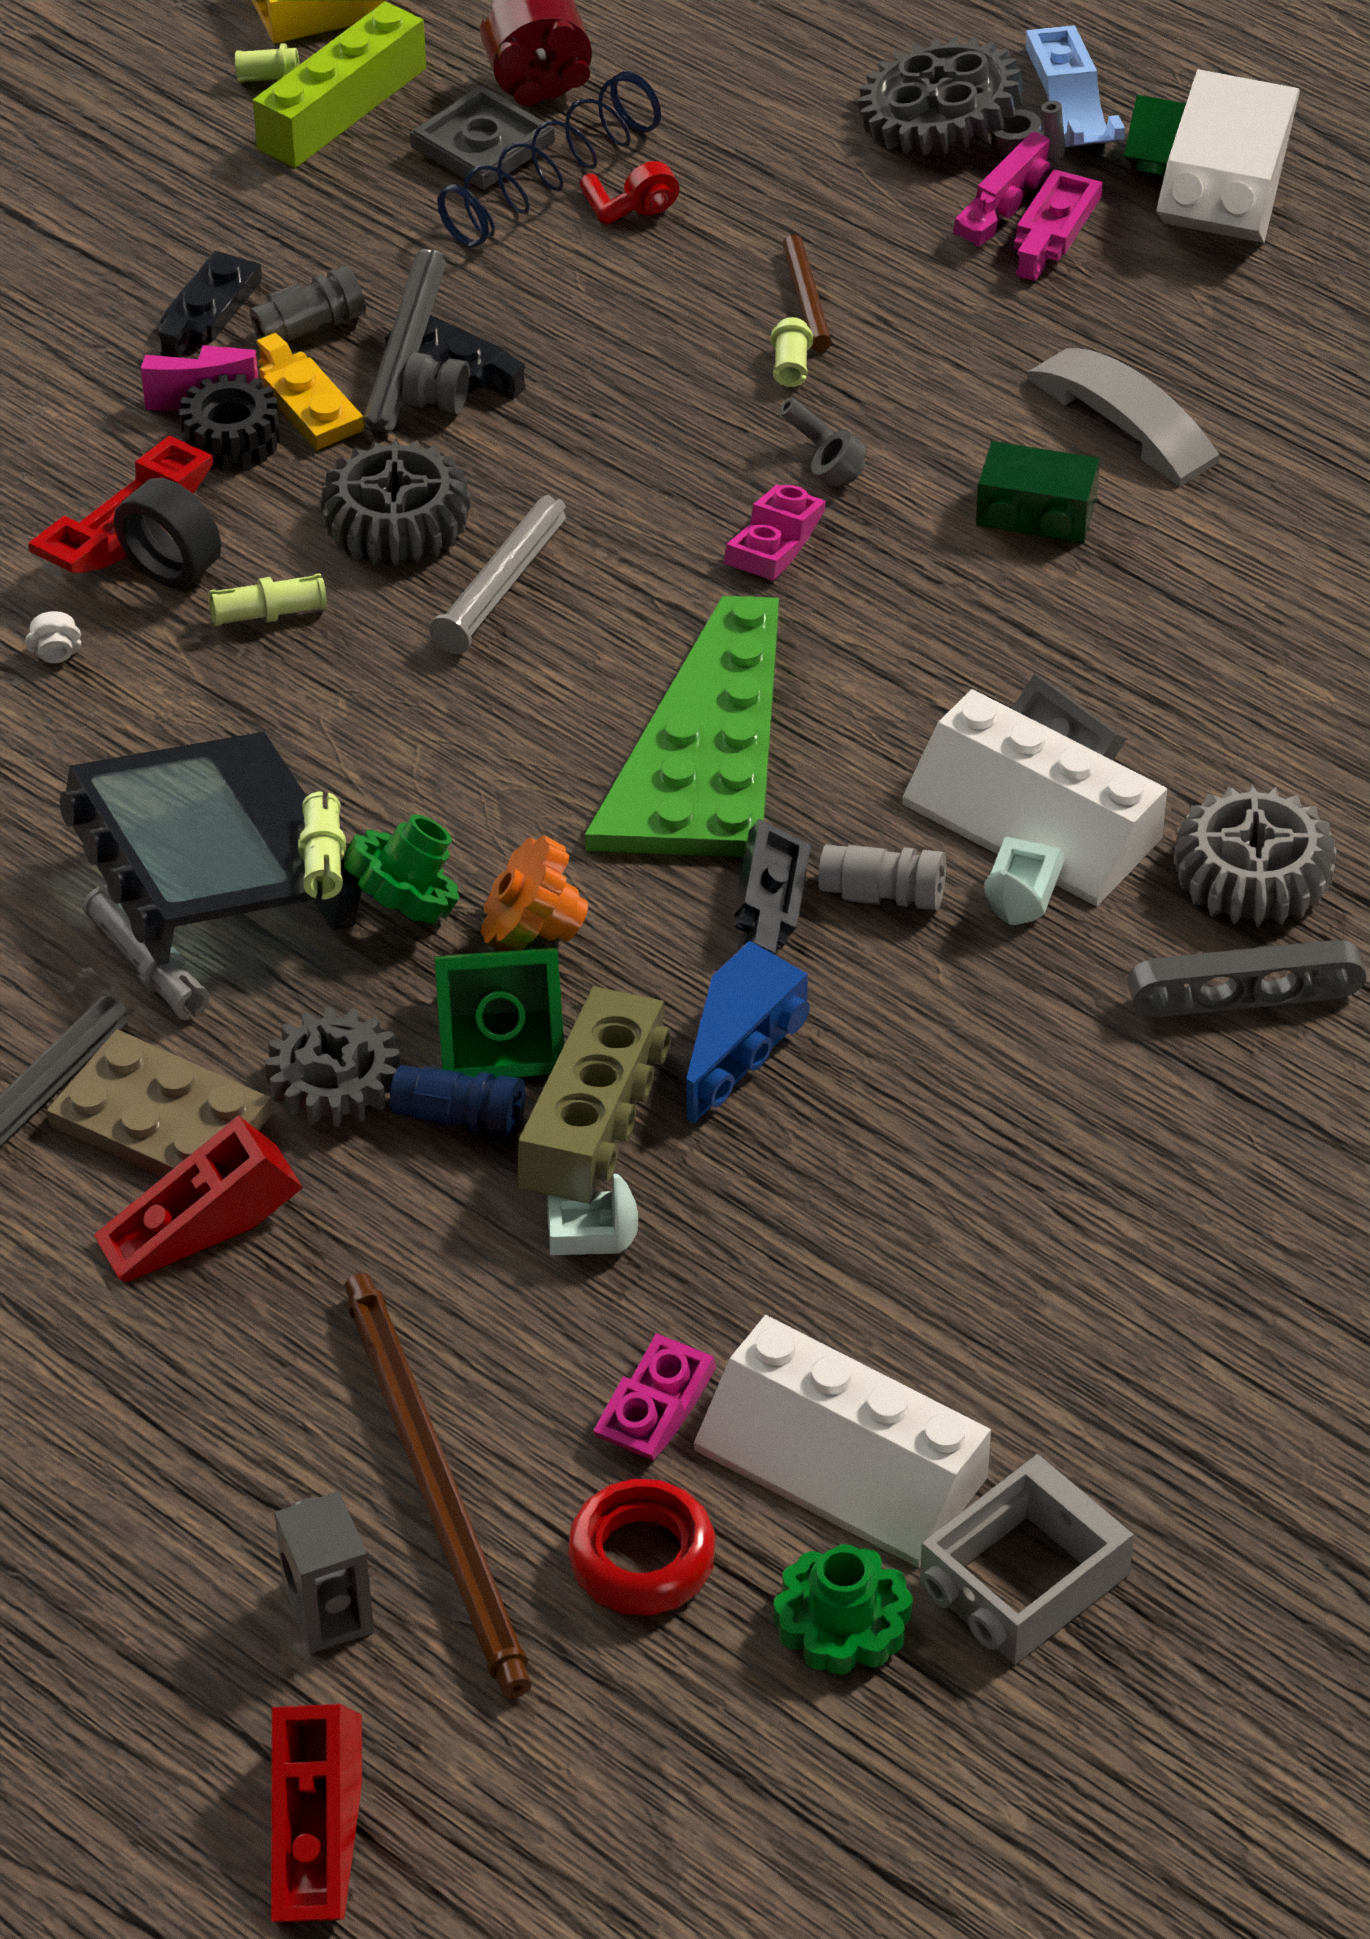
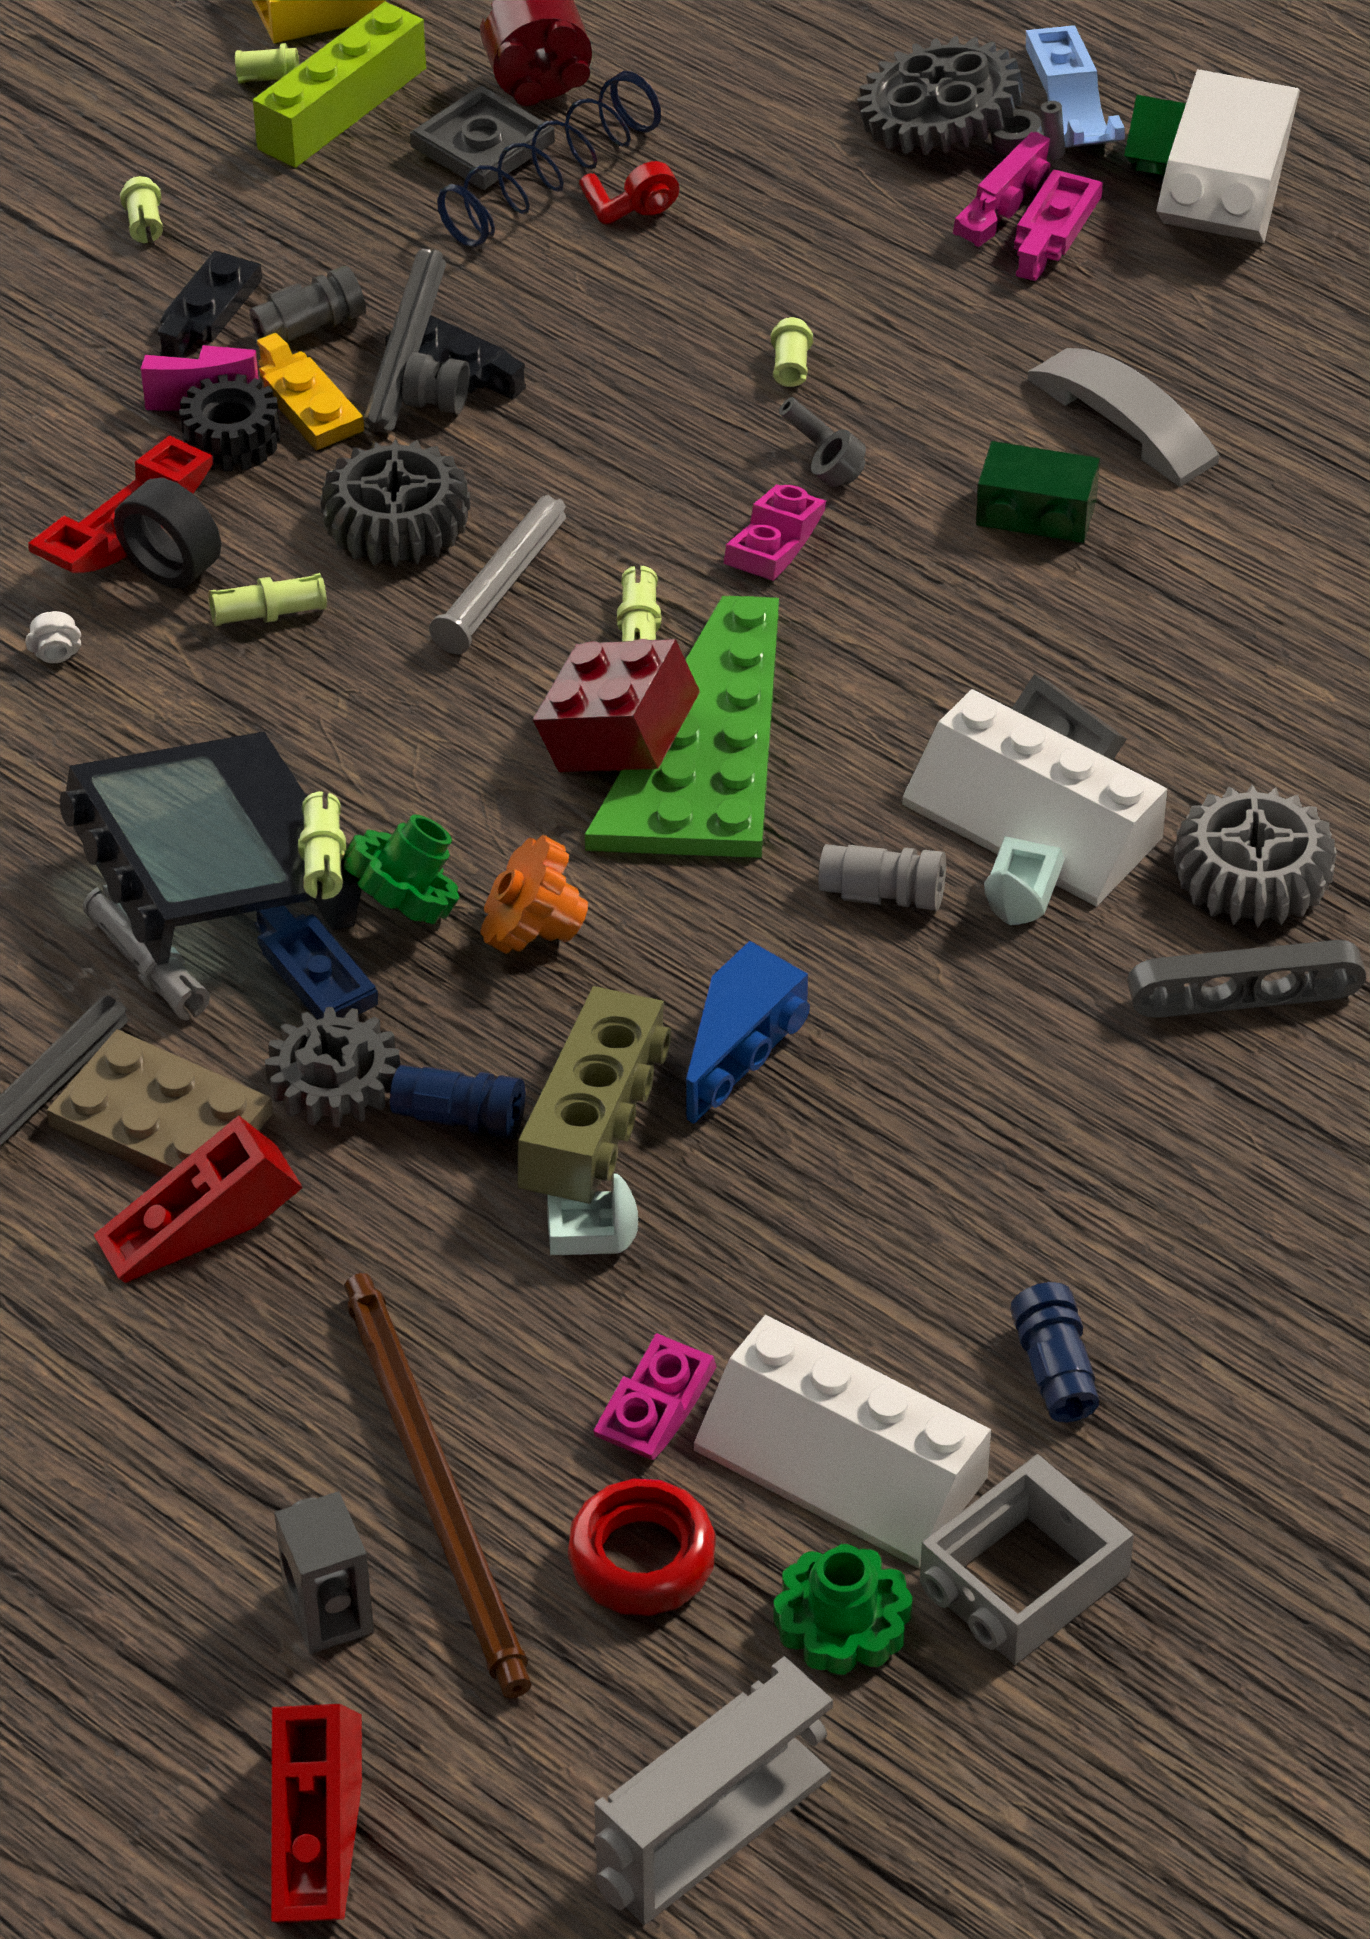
green slope [434,948,564,1078] -> none
black hinge [733,819,811,954] -> none
reddish brown bar [782,235,832,352] -> none
none -> yellowish green pin [120,176,163,243]
none -> dark blue hinge [255,906,378,1020]
none -> dark red brick [533,639,700,772]
none -> light grey door [594,1656,833,1926]
none -> yellowish green pin [617,566,661,642]
none -> dark blue axle [1010,1282,1100,1423]

